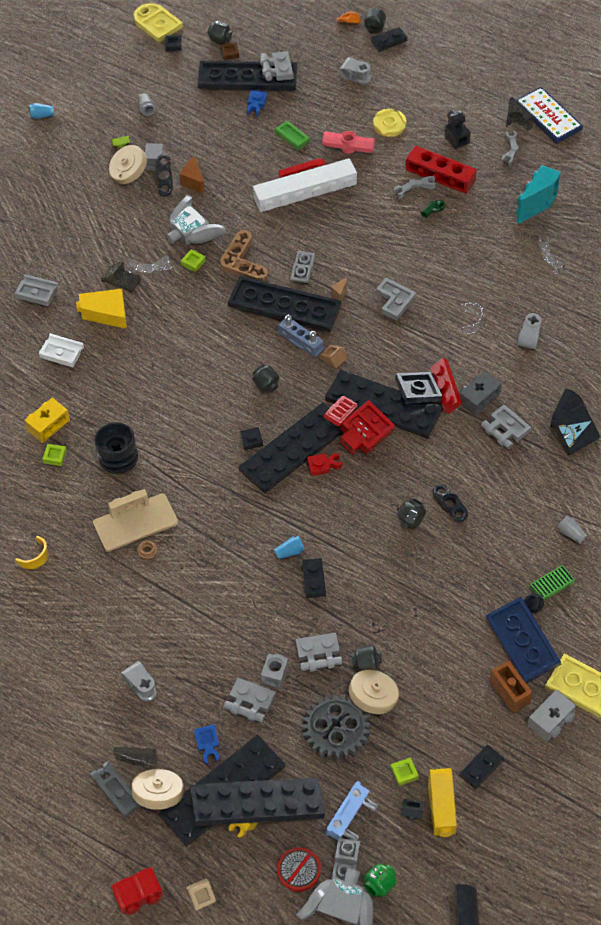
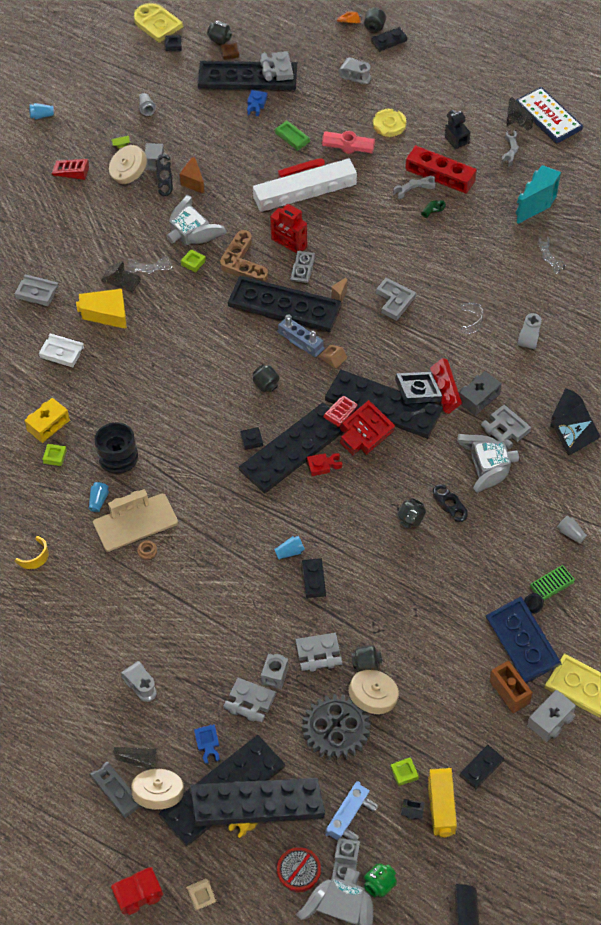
none -> red slope [52,159,89,180]
none -> dark azure cone [88,482,109,512]
none -> red piece [270,203,308,254]
none -> light grey torso [457,434,519,494]

